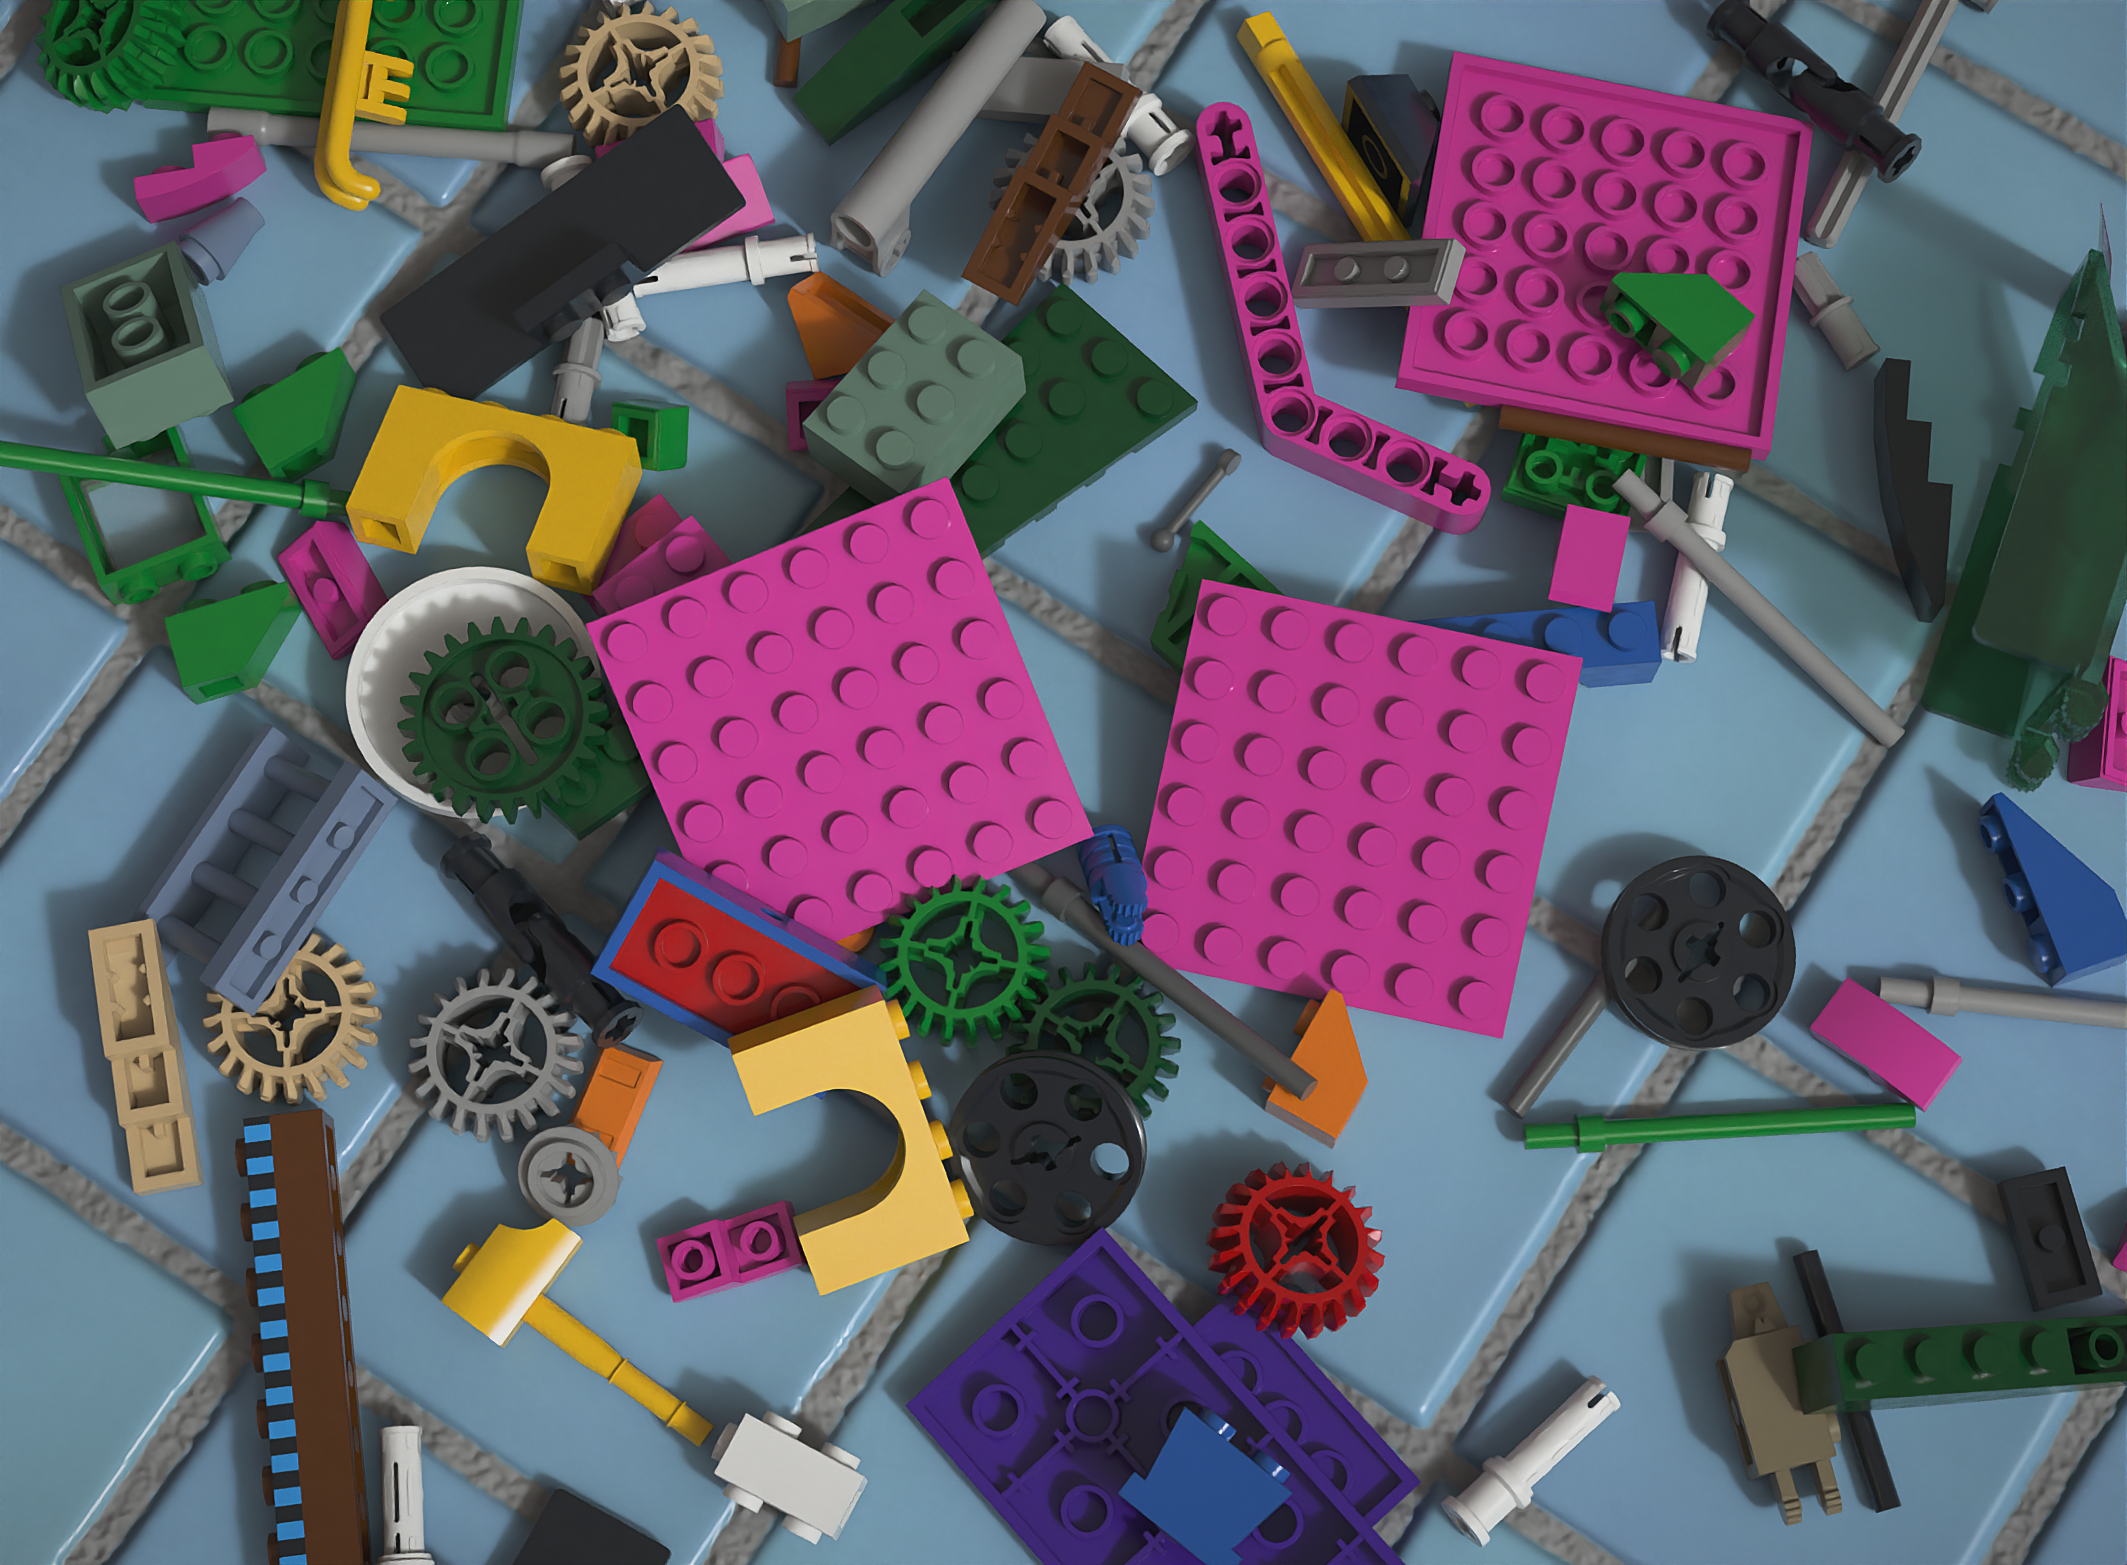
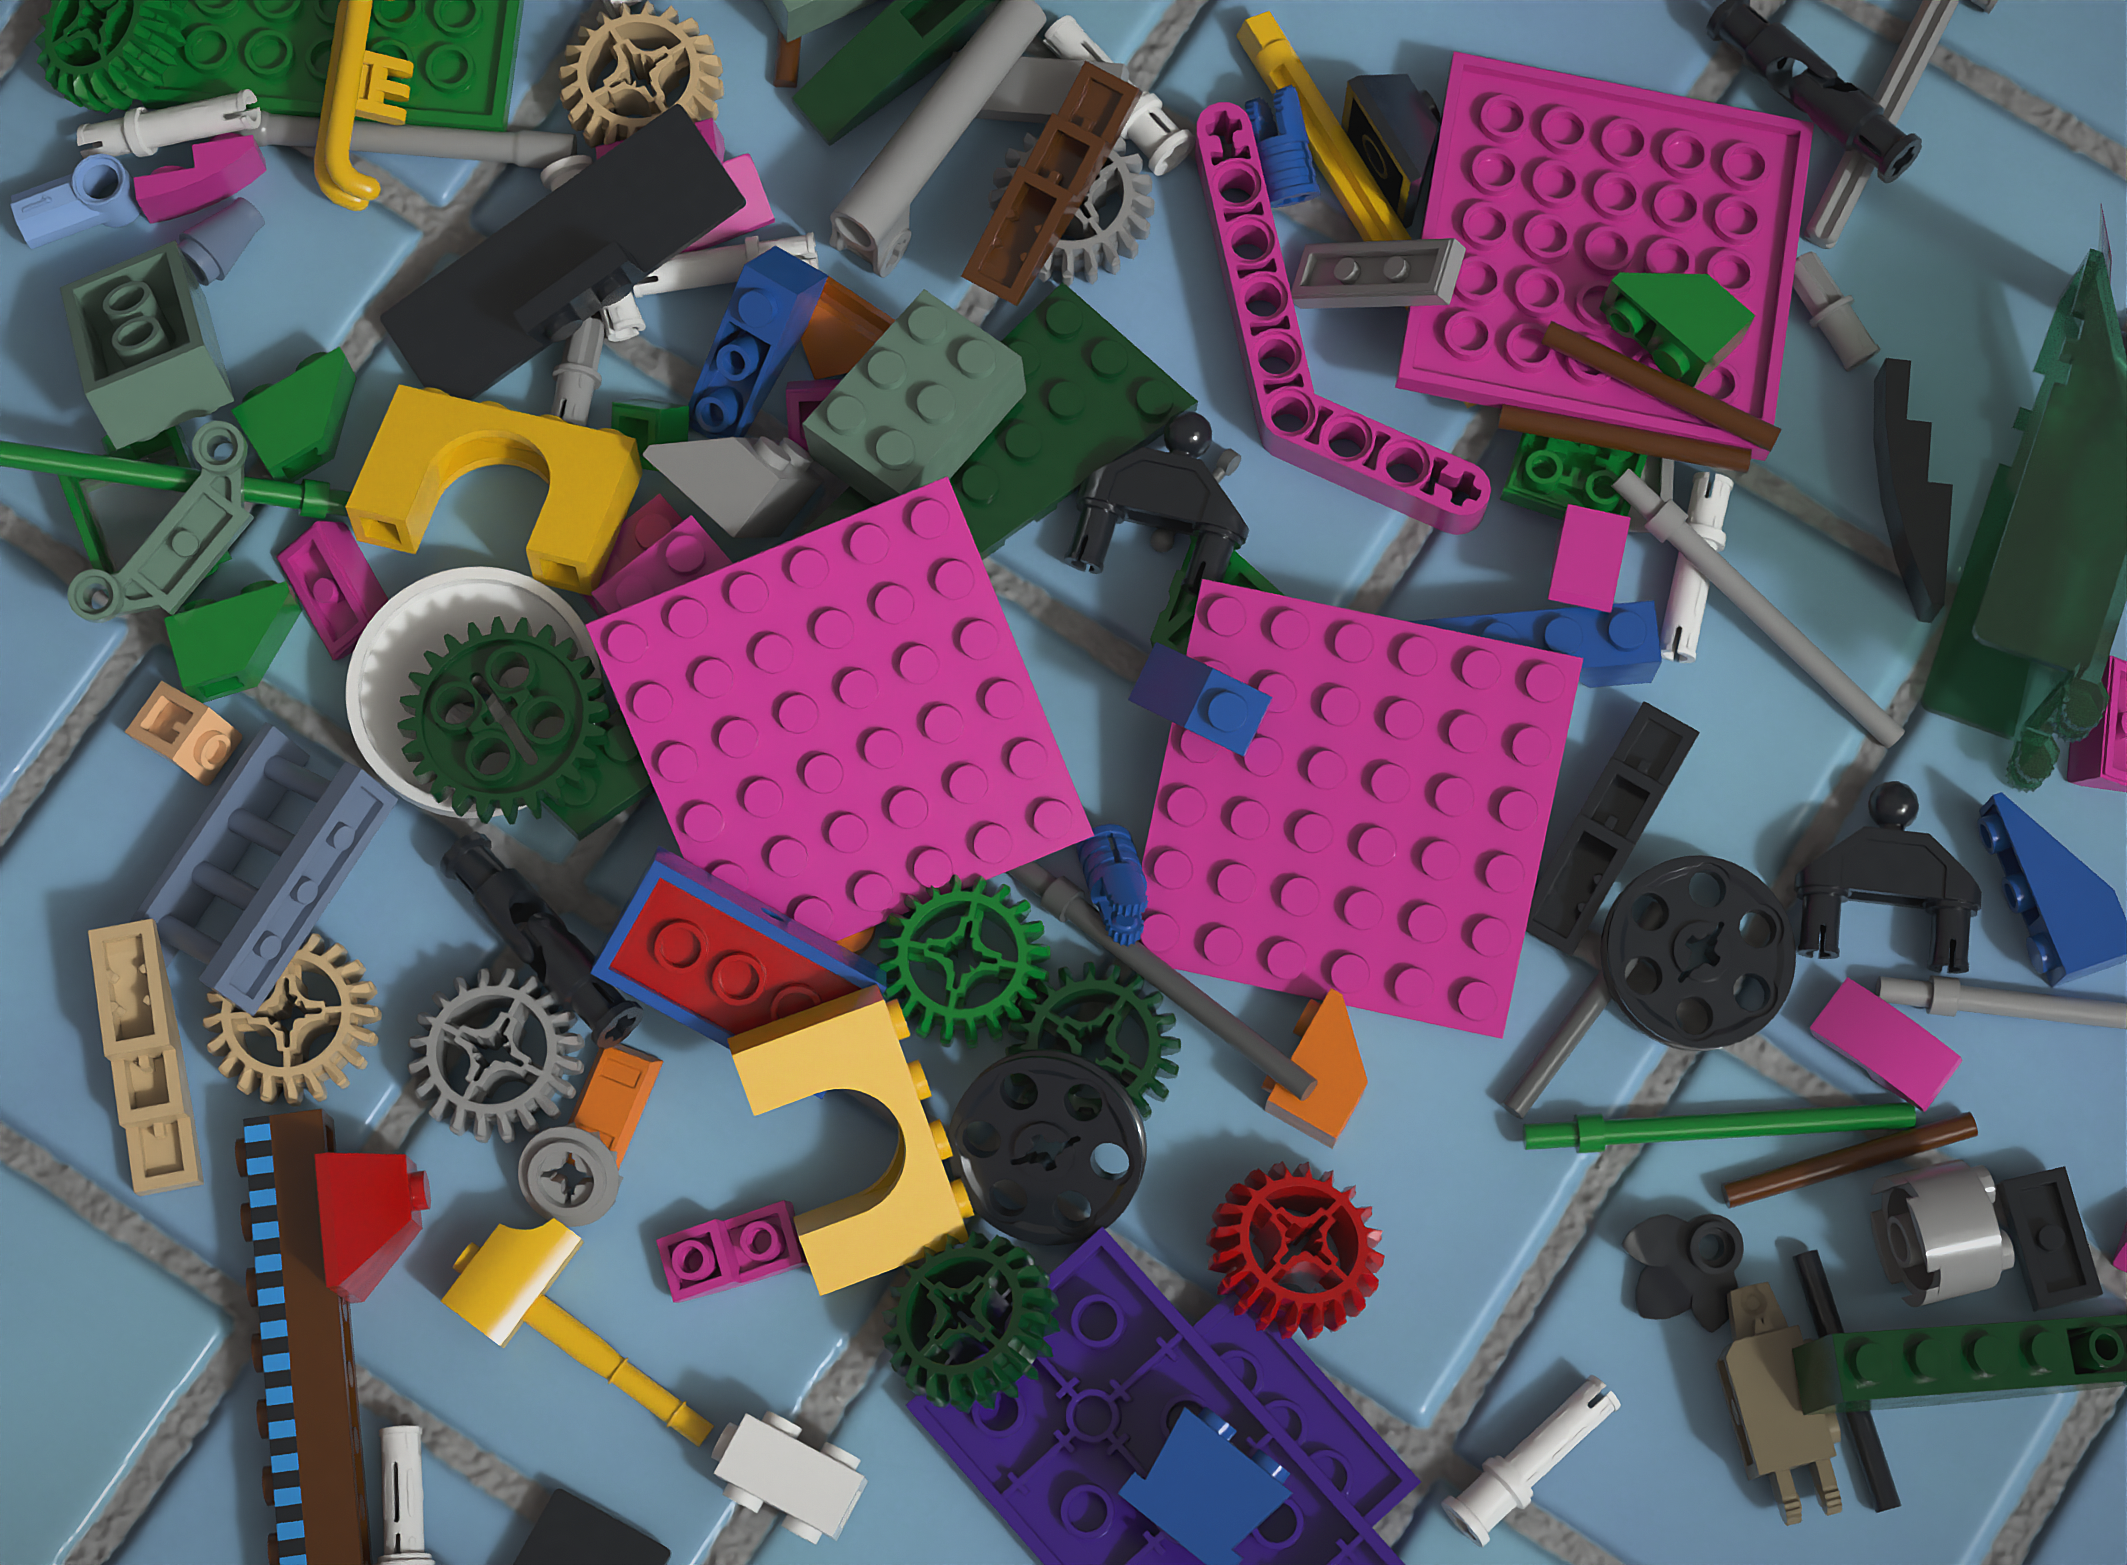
none -> light blue piece [10,153,142,249]
none -> sand green plate [67,421,254,623]
none -> white pin [77,89,261,159]
none -> light nougat bracket [125,680,242,786]
none -> red slope [314,1152,431,1304]
none -> light grey slope [642,436,824,538]
none -> blue slope [688,246,829,439]
none -> dark green gear [881,1231,1061,1414]
none -> black connector [1064,411,1250,597]
none -> blue slope [1128,642,1273,757]
none -> blue hinge [1244,85,1321,208]
none -> black slope [1526,701,1700,957]
none -> reddish brown bar [1541,321,1782,452]
none -> black plate [1621,1214,1744,1333]
none -> reddish brown bar [1721,1111,1978,1209]
none -> black connector [1794,781,1982,974]
none -> light grey brick [1870,1159,2015,1307]

